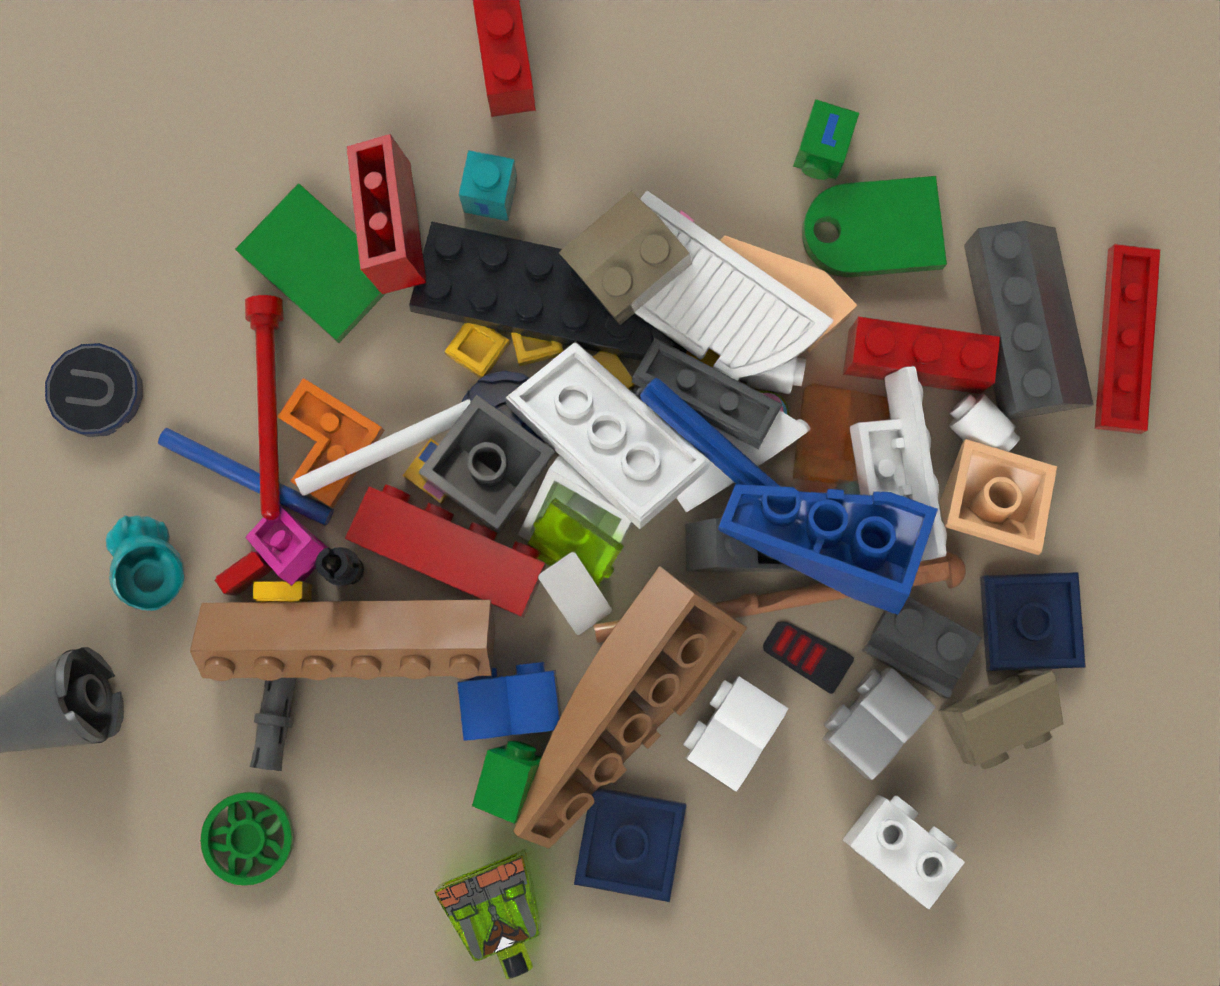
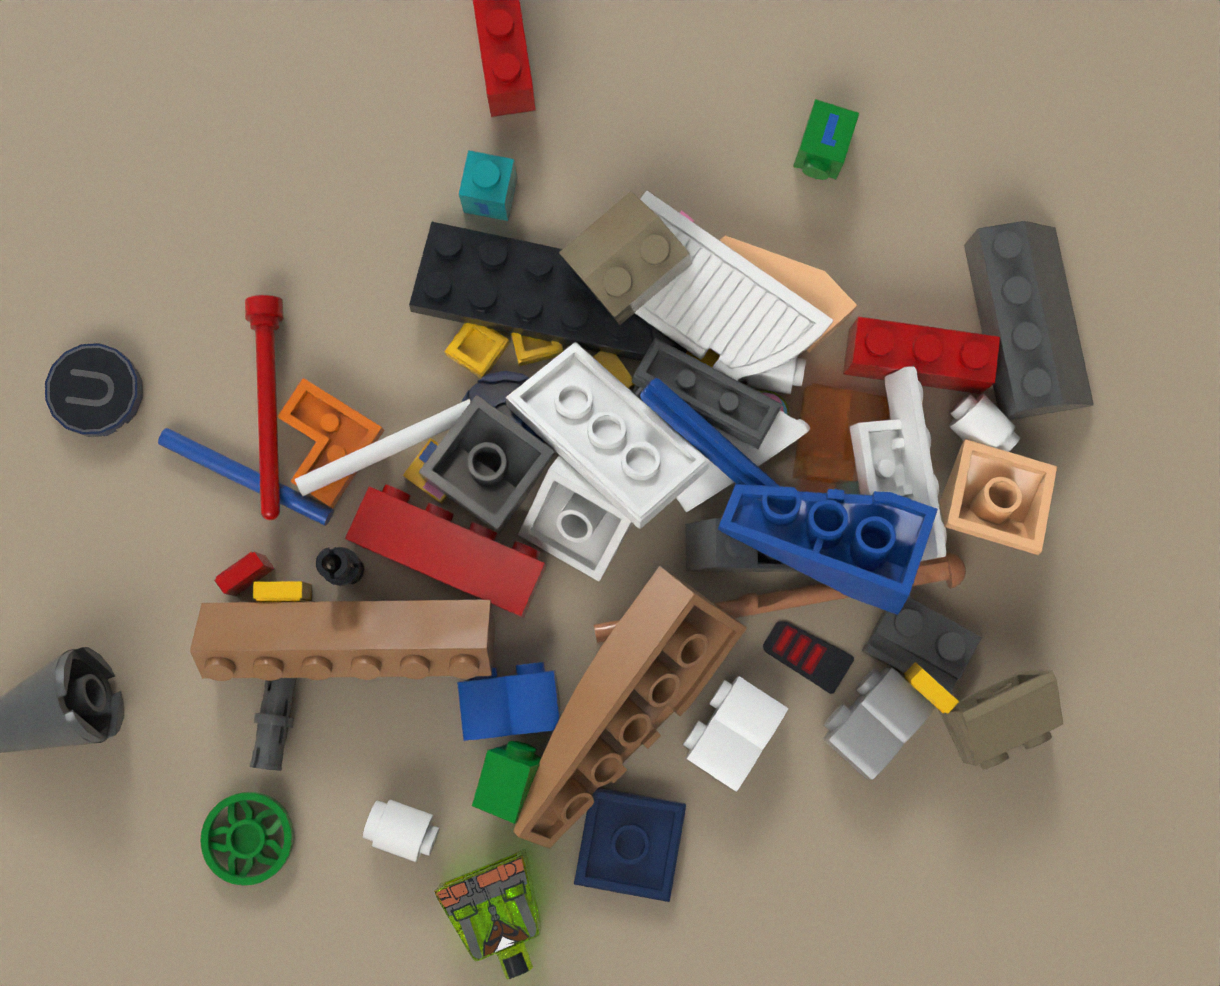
teal hair [105,515,185,611] -> none
green tile [235,183,385,343] -> none
dark pink slope [245,505,328,586] -> none
red brick [346,134,426,294] -> none
clear neon green piece [527,497,624,587] -> none
white sticker [538,552,612,635] -> none
green tile [802,176,947,277] -> none
white brick [843,795,965,909] -> none
dark blue tile [980,572,1086,671] -> none
red plate [1094,244,1161,434] -> none
none -> white brick [363,800,439,862]
none -> yellow tile [904,662,959,714]

